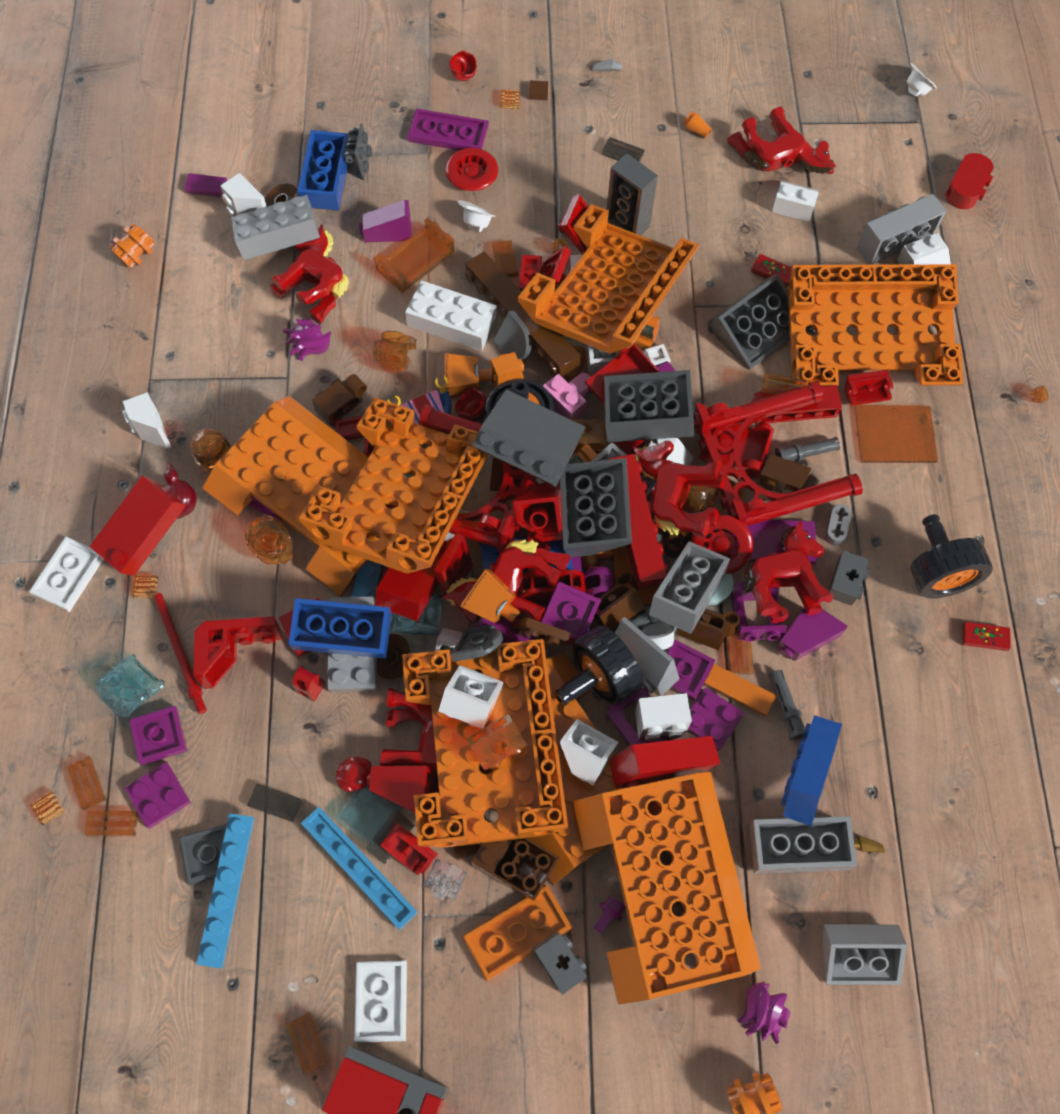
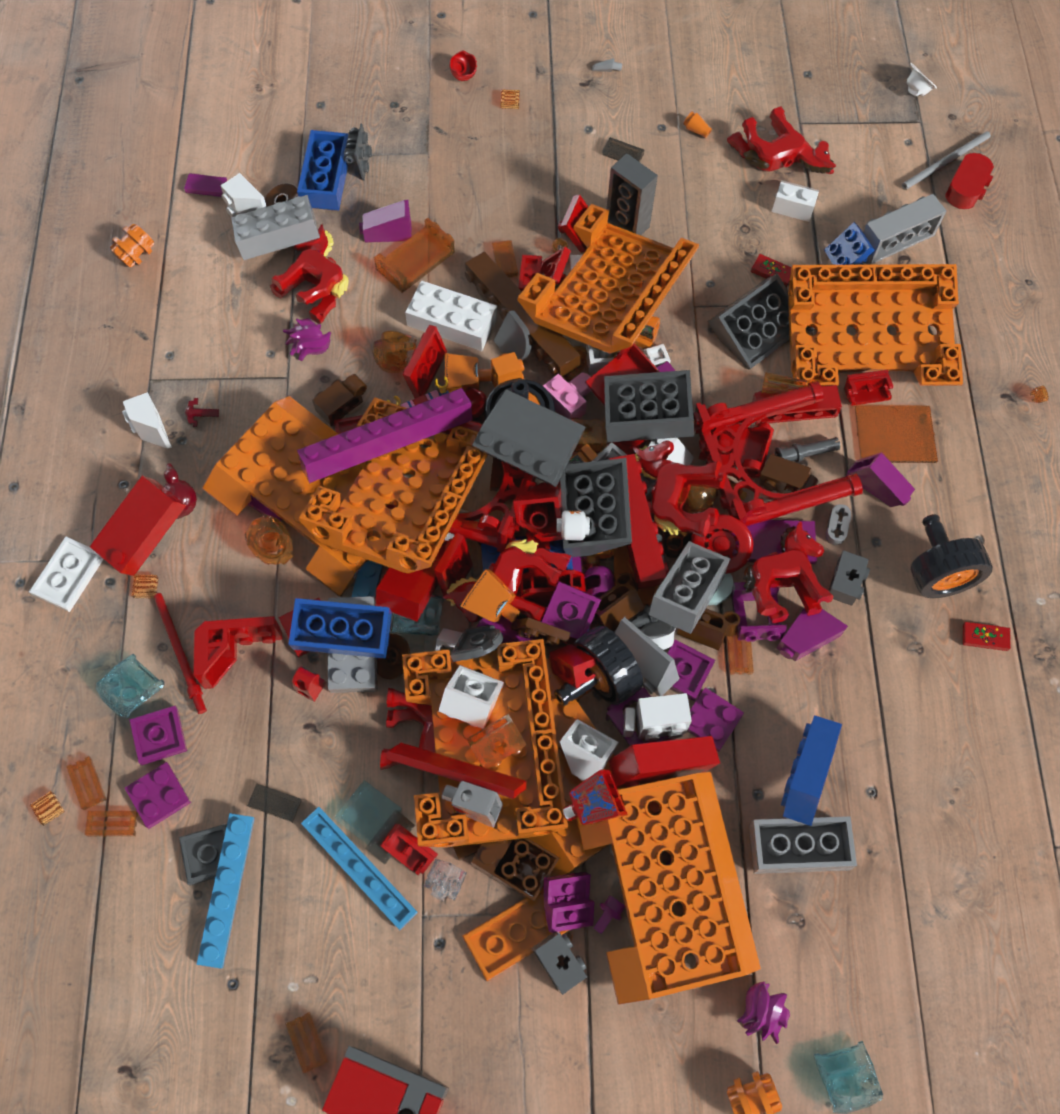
clear orange helmet [189,428,231,471] -> none
red hair [336,756,372,792] -> none
white tile [354,961,407,1043] -> none
red slope [367,766,439,814] -> none
magenta tile [407,108,489,150] -> none
red wheel [445,148,499,191] -> none
white piece [457,200,495,233] -> none
reddish brown tile [529,80,549,100] -> none
orange tile [704,664,776,717] -> none
dark grey pin [769,670,805,741] -> none
light grey slope [822,924,907,985] -> none
pearl gold bar [854,834,885,853] -> none
white slope [897,233,951,264] -> none
none -> dark red piece [185,398,219,427]
none -> magenta brick [297,388,473,483]
none -> red tile [387,742,527,799]
none -> red plate [403,325,447,398]
none -> light grey torso [442,781,503,828]
none -> magenta slope [543,872,595,933]
none -> red hinge [549,644,596,688]
none -> white head [557,510,590,541]
none -> torso [563,770,628,825]
none -> white tile [623,708,635,737]
none -> clear light blue slope [814,1041,883,1114]
none -> blue plate [824,222,875,265]
none -> magenta slope [845,452,915,507]
none -> light grey piece [902,131,991,190]

